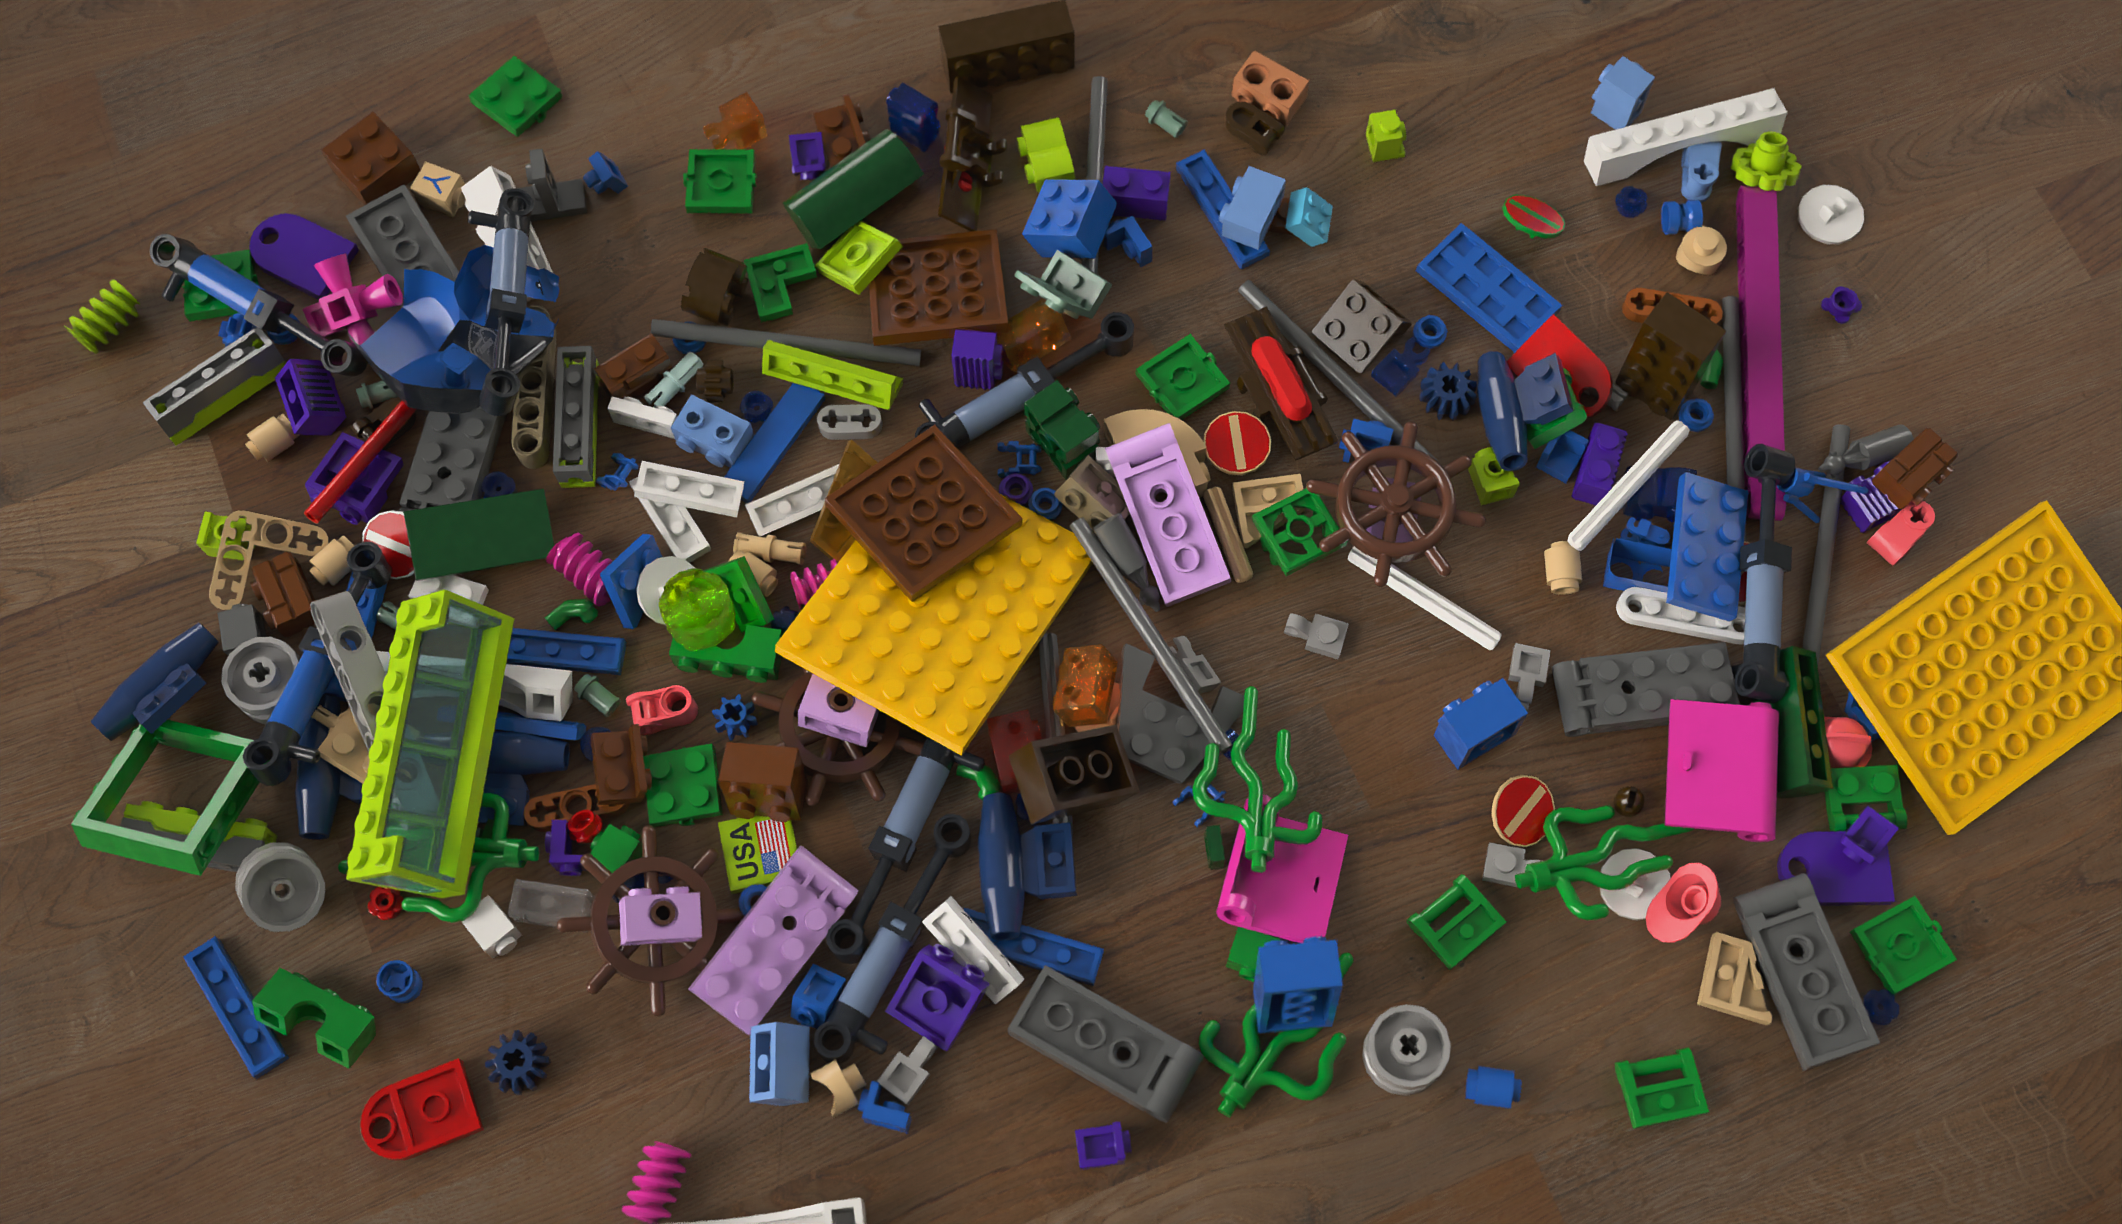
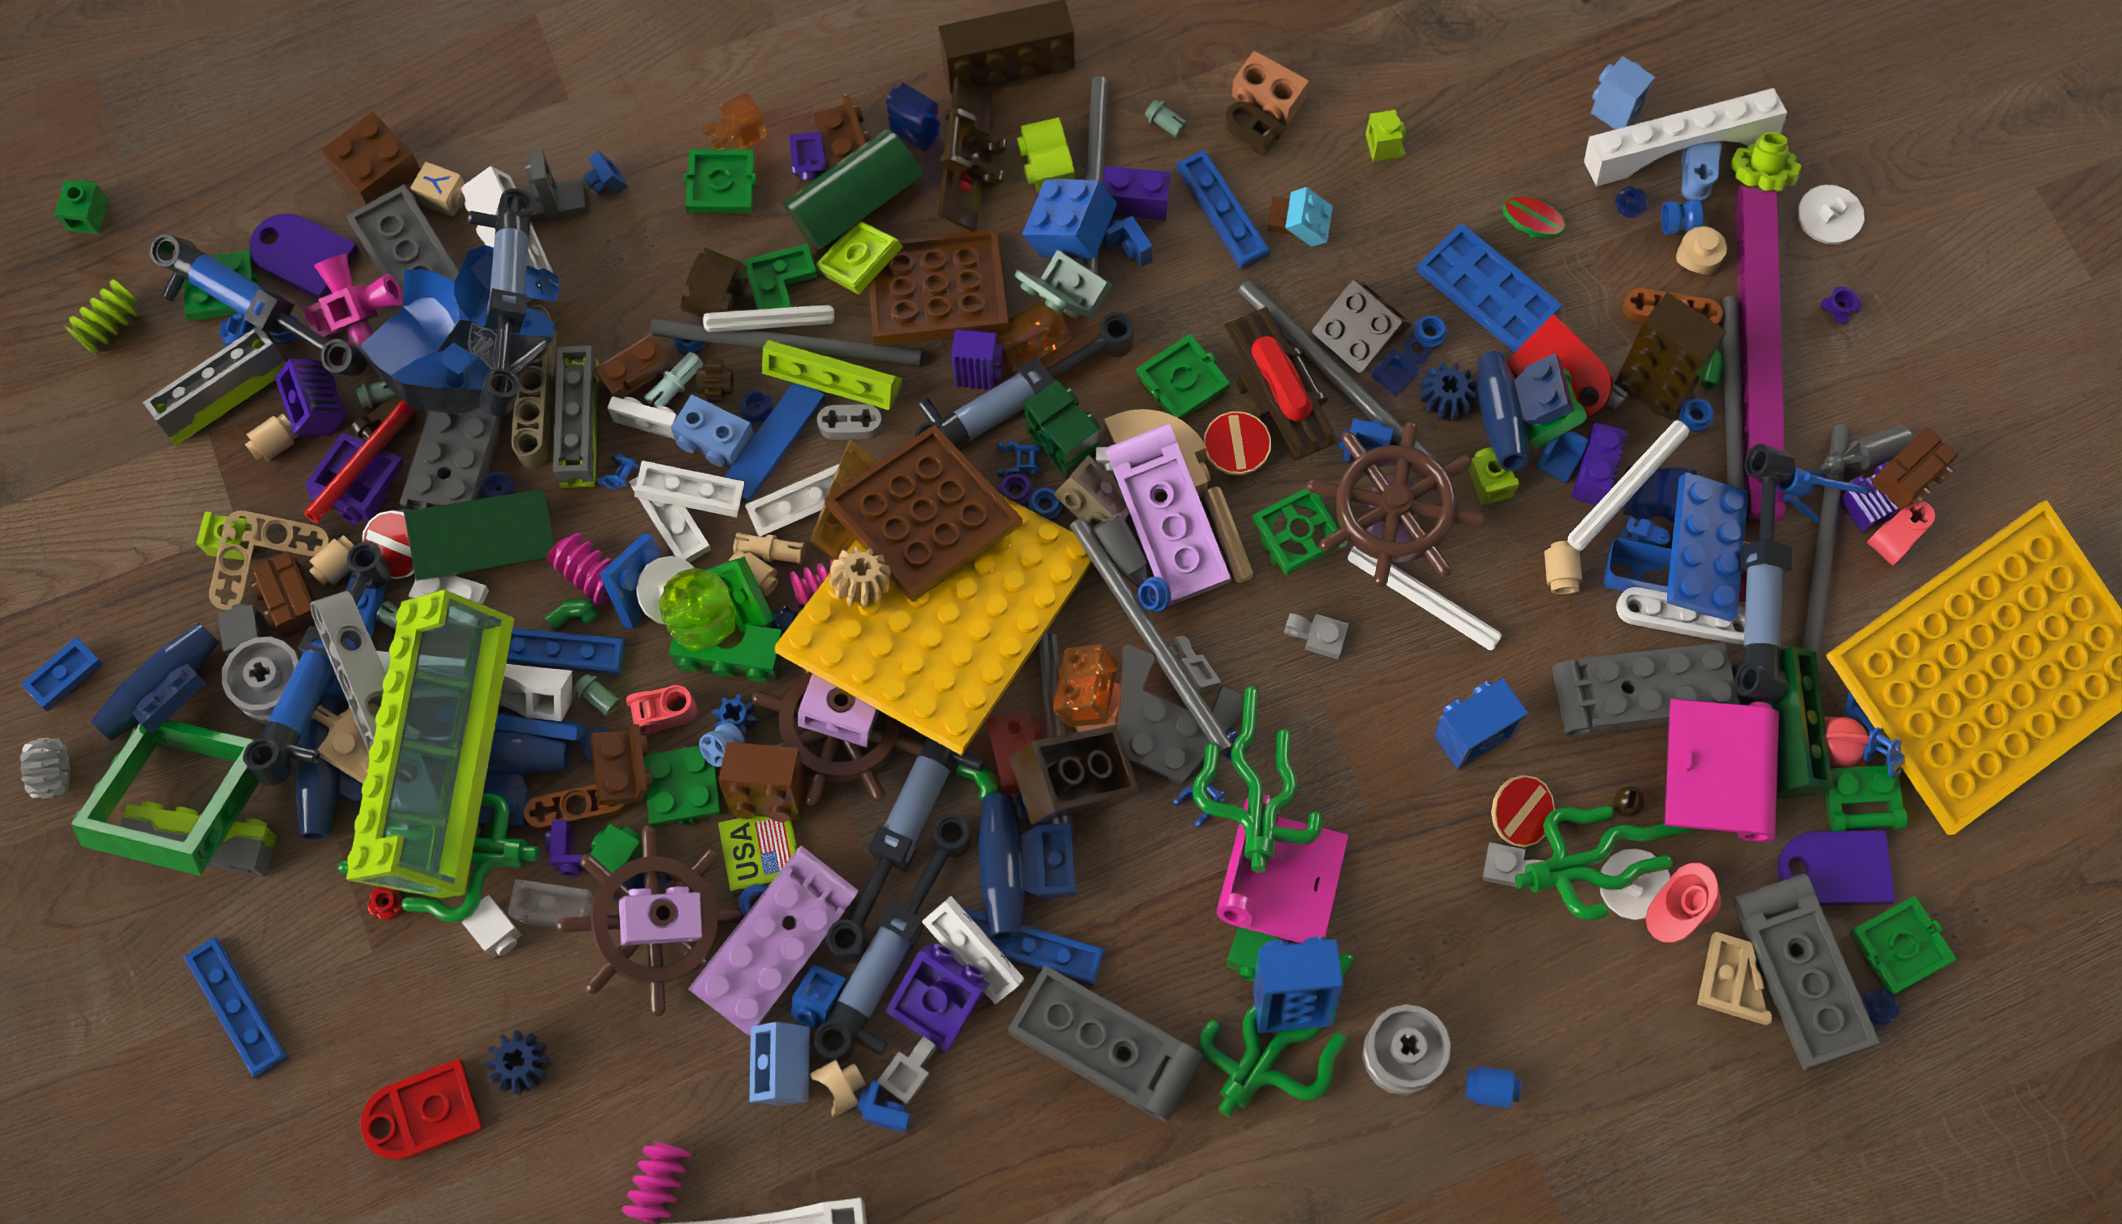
light grey wheel [235,843,325,932] -> none
green arch [252,967,376,1069] -> none
blue wheel [377,960,423,1004] -> none
green plate [469,56,563,138] -> none
red plate [568,810,603,843] -> none
dark purple bracket [1075,1121,1132,1170] -> none
dark green tile [1204,825,1225,870] -> none
medium blue brick [1219,166,1286,250] -> none
tan wing [1232,474,1306,548] -> none
green plate [1406,874,1507,970] -> none
light grey plate [1508,643,1551,711] -> none
green plate [1615,1047,1709,1129] -> none
dark purple bracket [1841,805,1899,865] -> none
none -> light grey gear [20,737,71,799]
none -> blue plate [21,636,103,712]
none -> green brick [54,179,109,234]
none -> medium blue wheel [699,722,745,767]
none -> white axle [703,305,835,332]
none -> tan gear [829,546,891,608]
none -> blue plate [1138,576,1171,612]
none -> blue piece [1863,727,1905,778]

